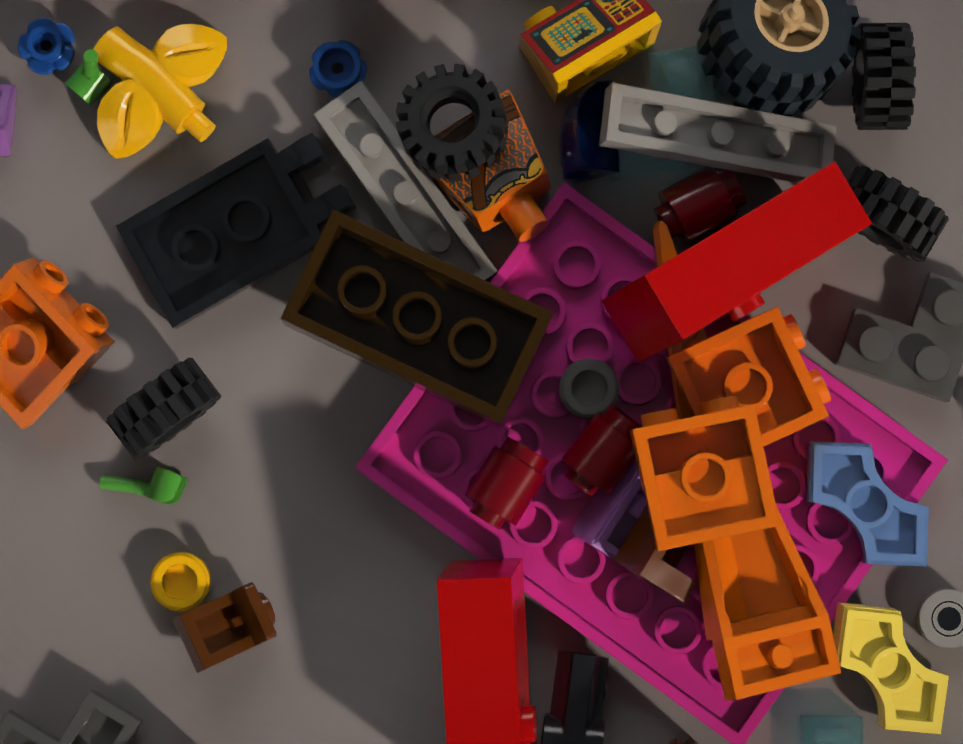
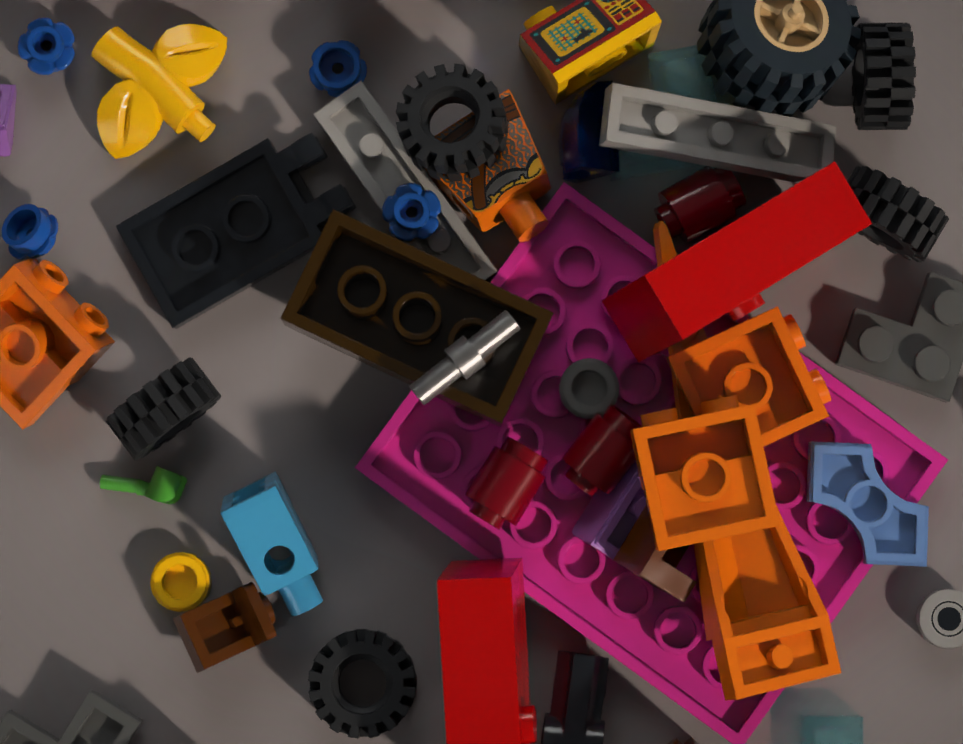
bright green hand [64,49,112,106] -> none
light yellow tile [833,602,949,734] -> none
none -> blue plate [2,204,58,260]
none -> dark azure torso [220,471,323,617]
none -> black tyre [308,629,417,739]
none -> blue plate [382,183,441,242]
none -> flat silver bar [409,310,521,405]

